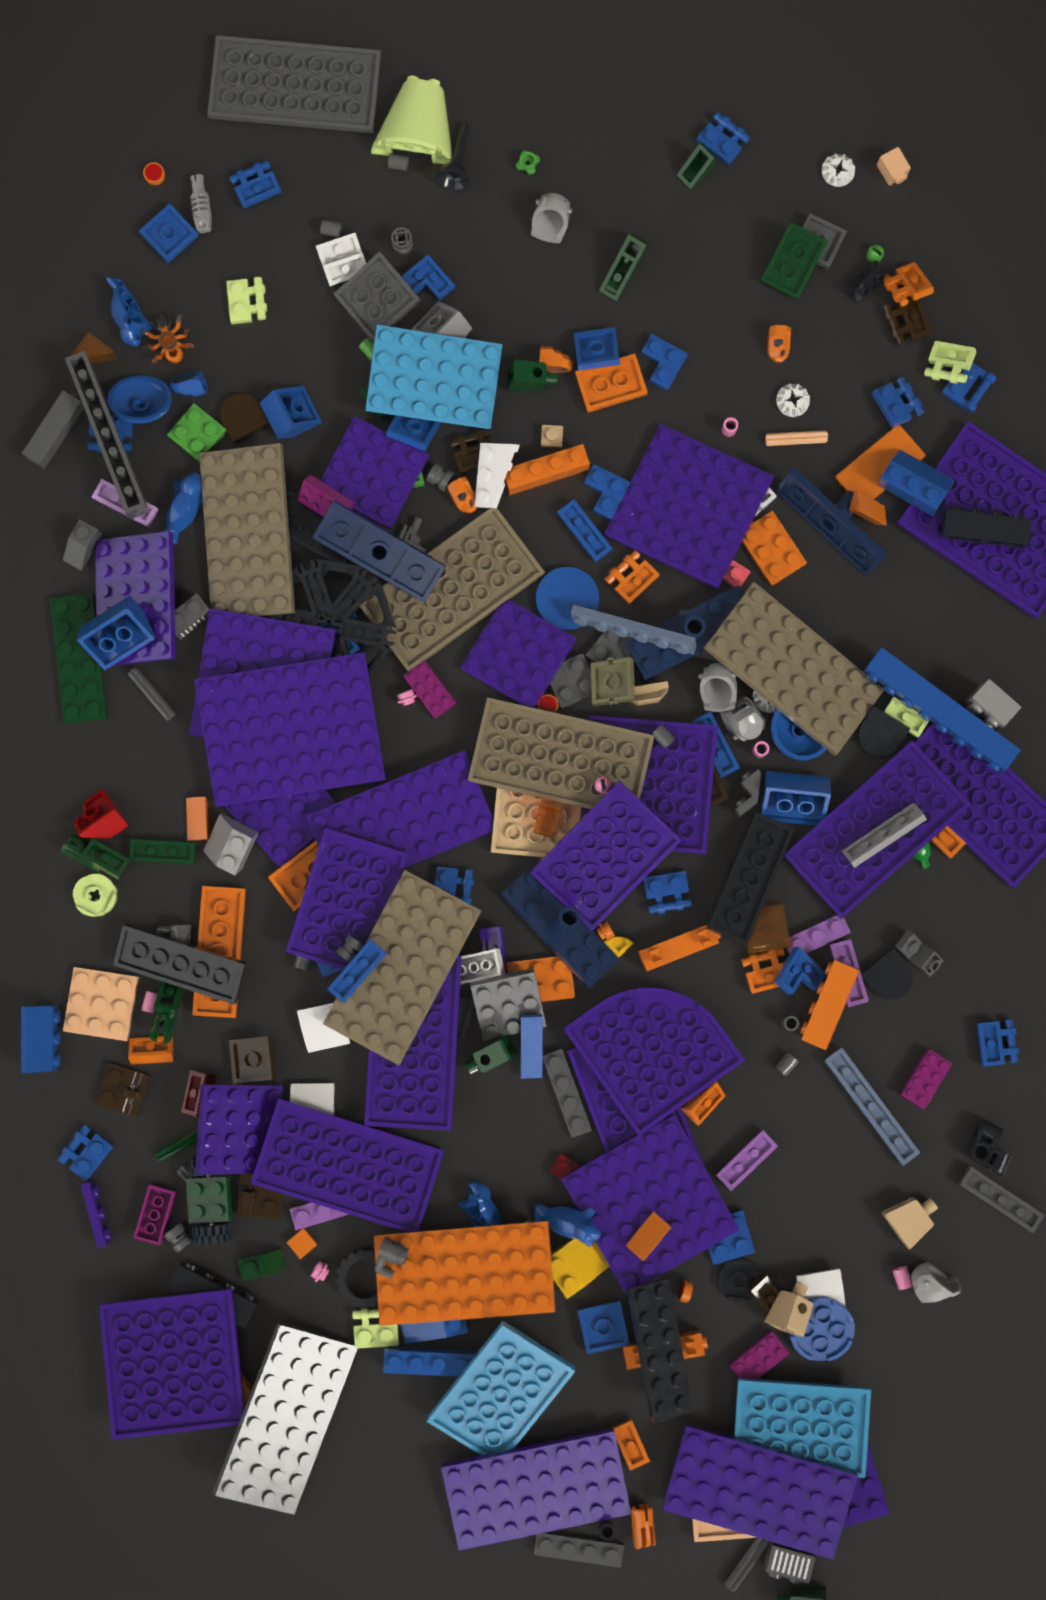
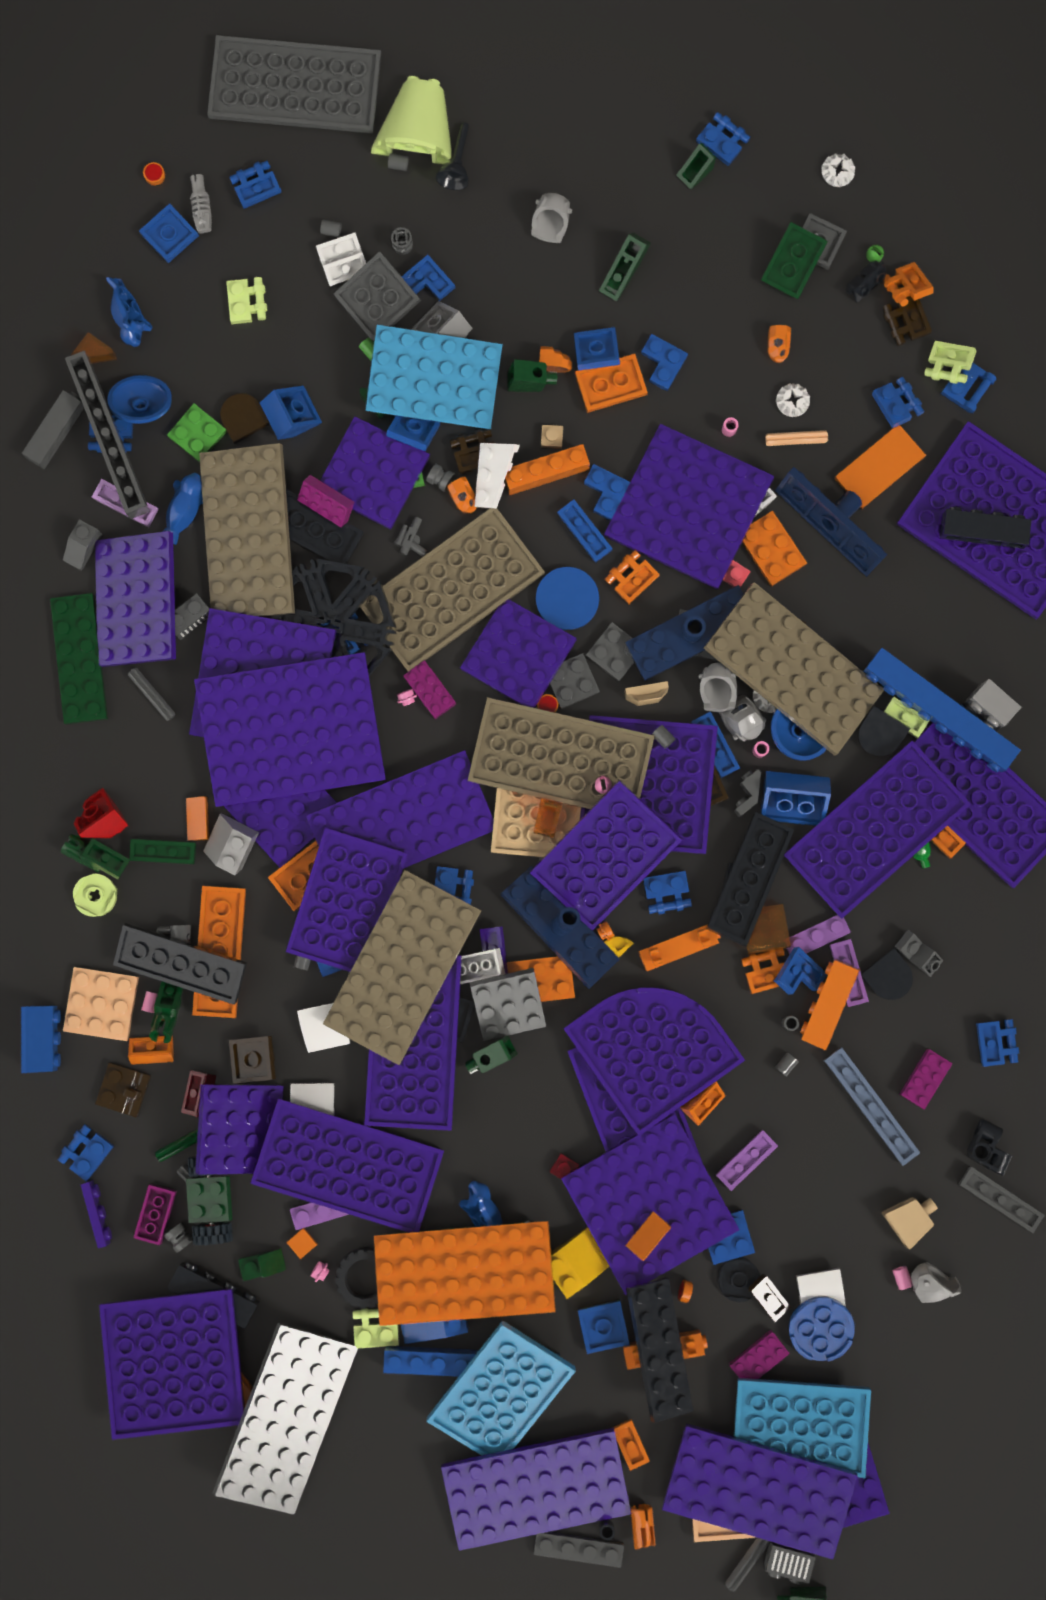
blue slope [77,595,155,670] -> none
animal [141,314,194,364] -> none
blue rock [170,371,208,397] -> none
dark brown hinge [237,1174,283,1219] -> none
dark blue plate [313,500,446,602] -> none
blue plate [327,939,387,1004] -> none
dark grey wheel [336,934,364,962] -> none
dark grey piece [375,1237,410,1279] -> none
bright green plate [516,151,540,175] -> none
tile [520,1014,543,1079] -> none
blue animal [534,1203,601,1247] -> none
dark grey plate [542,1049,592,1138] -> none
sand blue plate [571,605,697,654] -> none
olive plate [591,657,635,706] -> none
tan torso [764,1282,813,1337] -> none
light grey plate [842,803,927,868] -> none
orange slope [848,490,887,526] -> none
light nougat brick [877,147,911,186] -> none
blue slope [878,450,955,517] -> none

